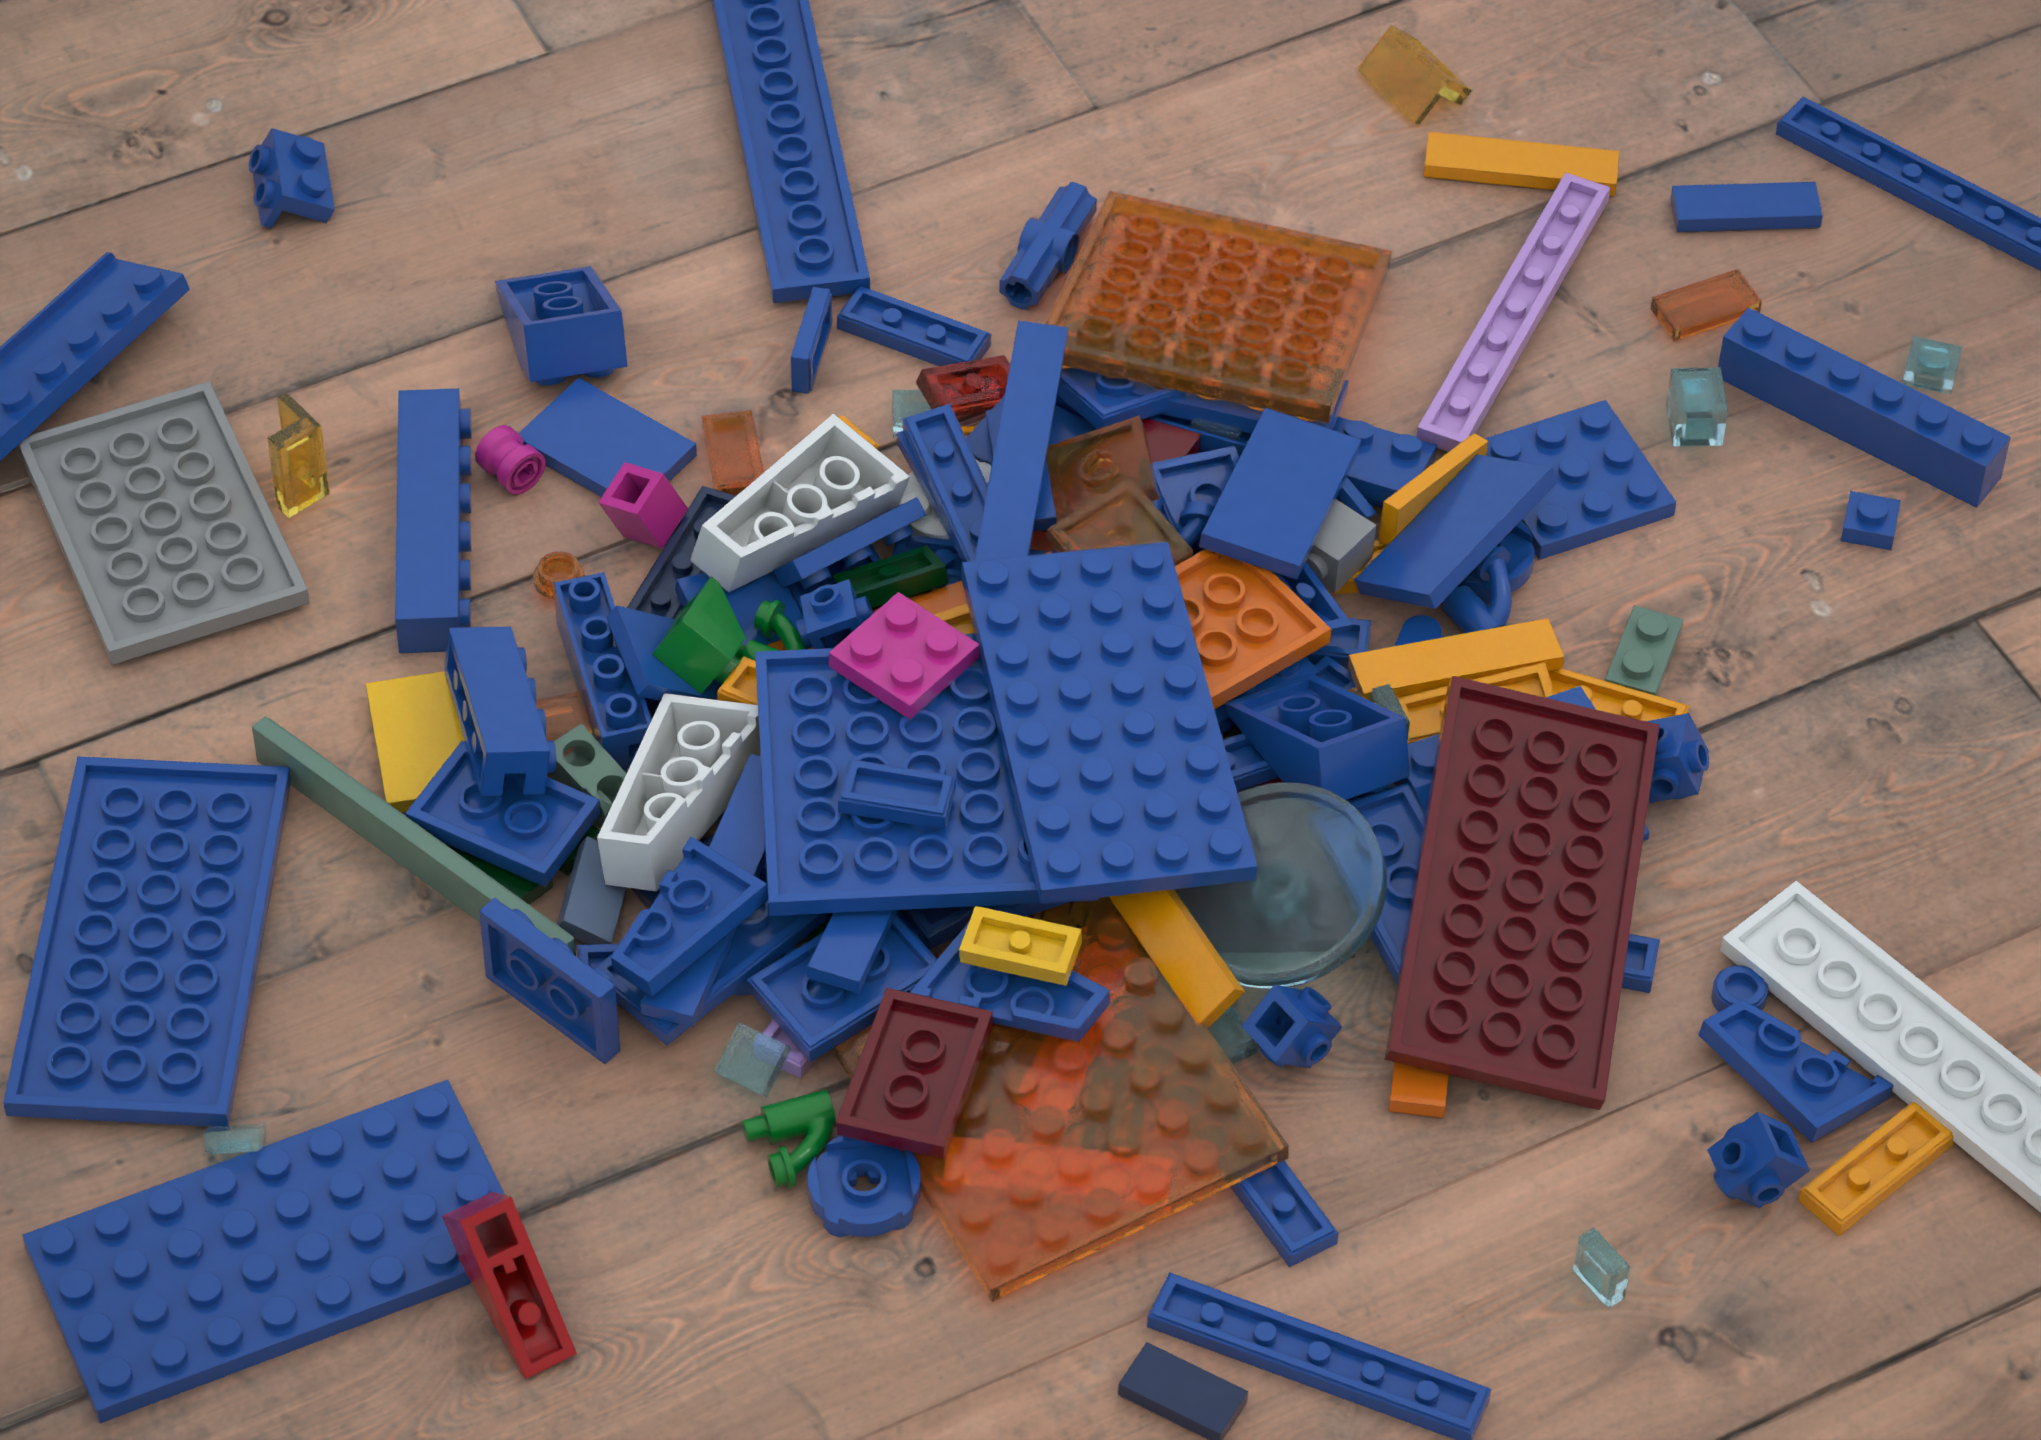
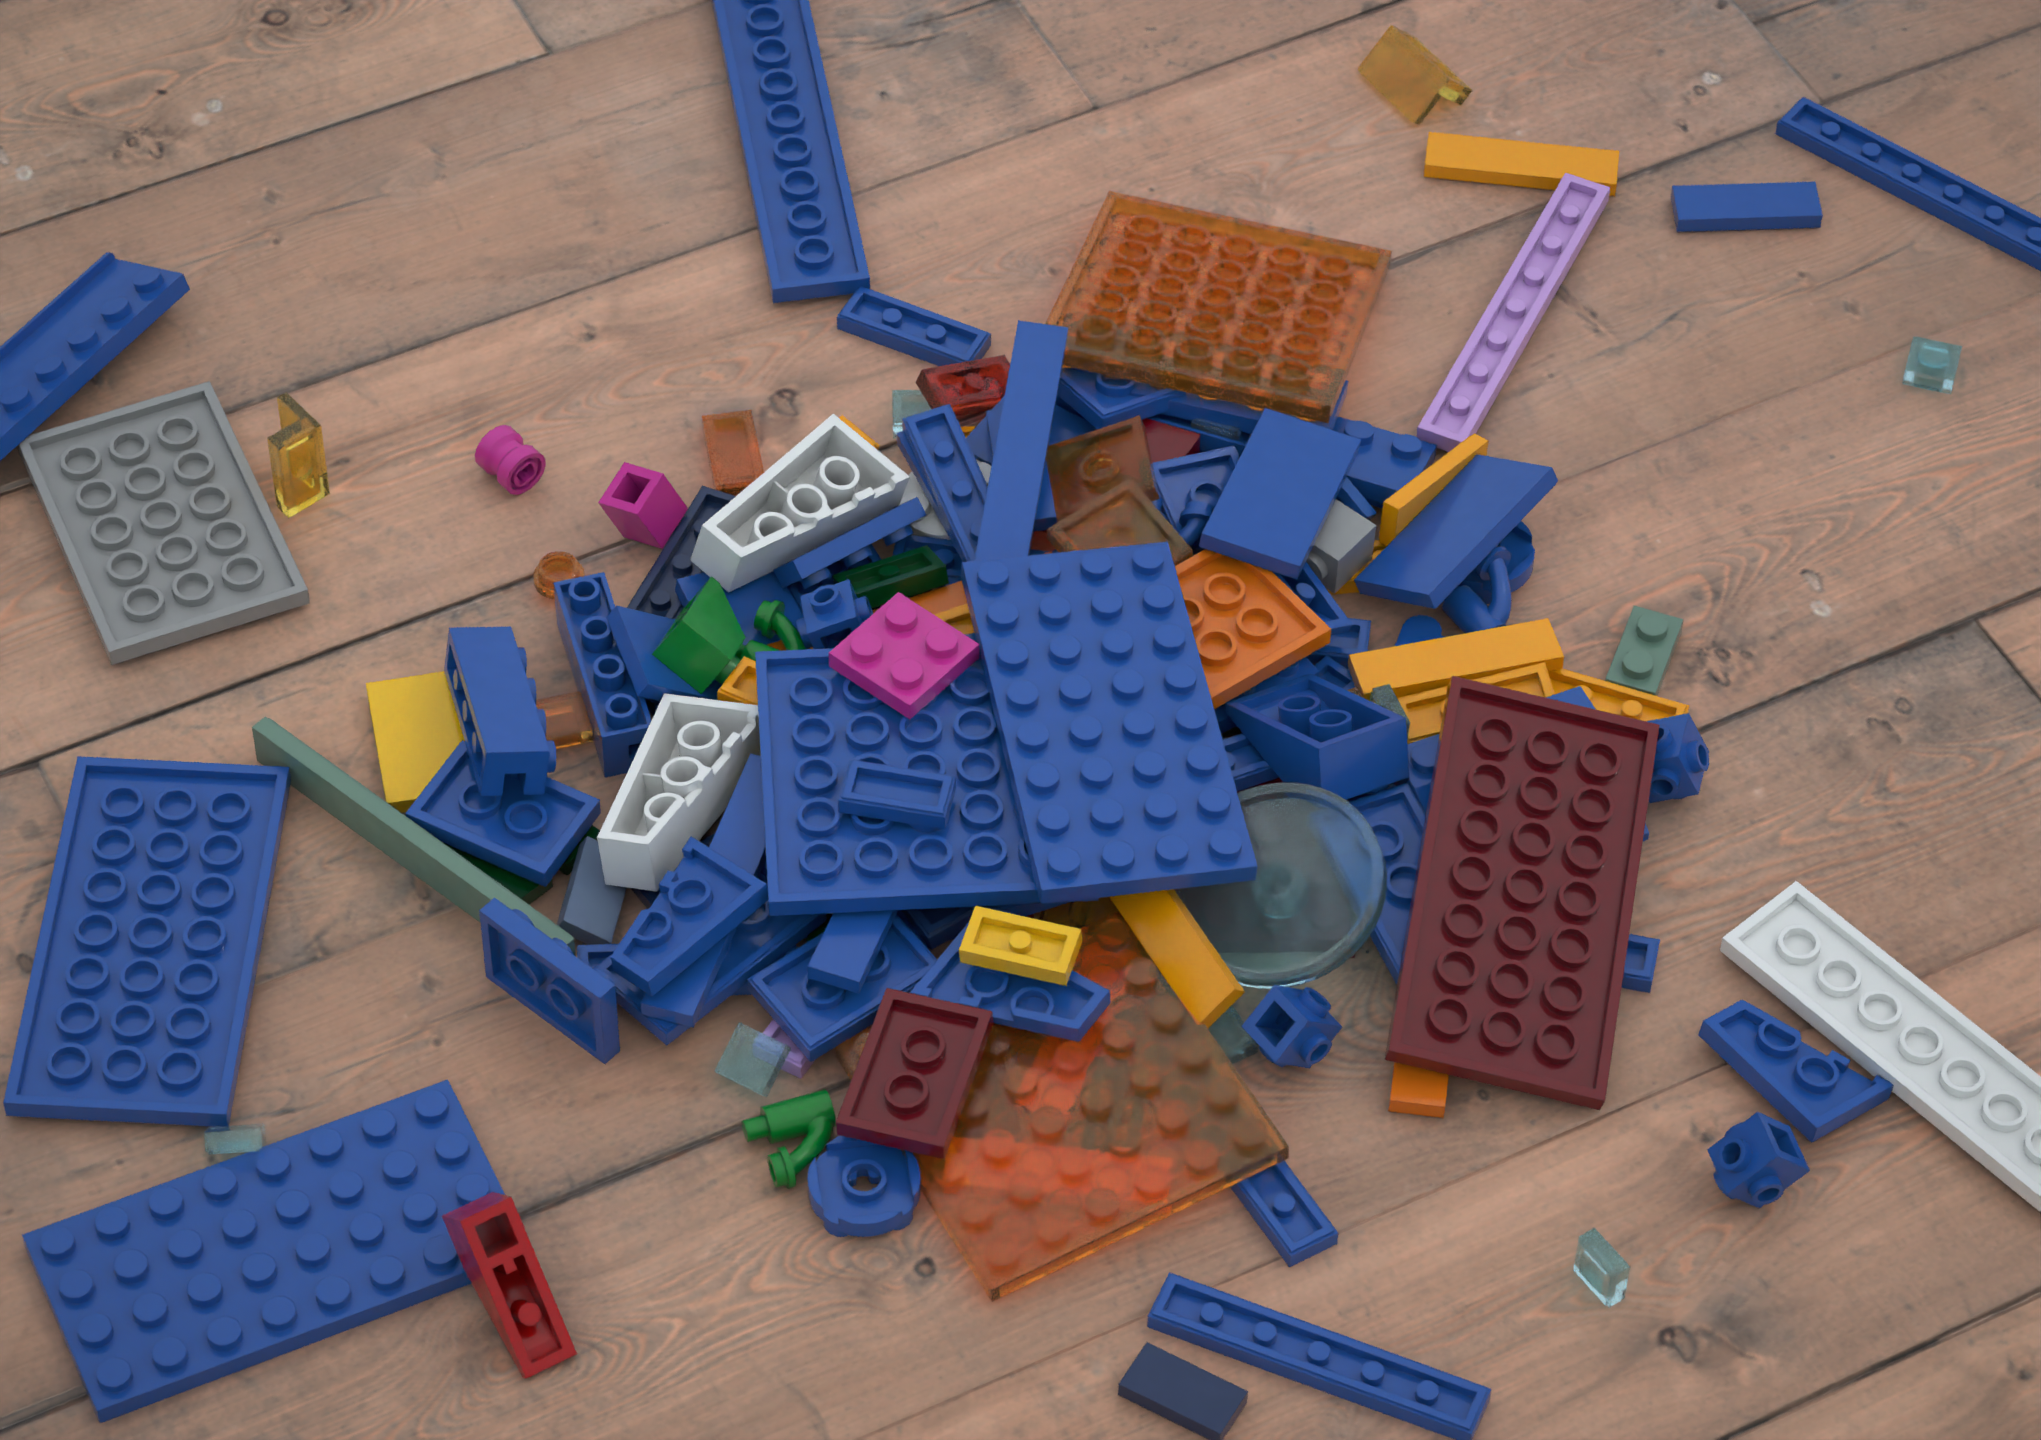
blue bracket [249,128,335,228] -> none
blue brick [395,388,472,653] -> none
blue slope [495,266,628,385] -> none
blue tile [518,378,697,497] -> none
sand green leg [547,723,627,828] -> none
blue tile [791,287,832,394] -> none
blue piece [999,182,1097,310] -> none
blue plate [1485,400,1676,560] -> none
clear orange tile [1650,269,1762,341] -> none
clear light blue brick [1666,367,1728,446] -> none
blue tile [1711,966,1768,1012] -> none
blue brick [1716,307,2011,508] -> none
light orange tile [1798,1102,1954,1236] -> none
blue plate [1841,491,1901,550] -> none

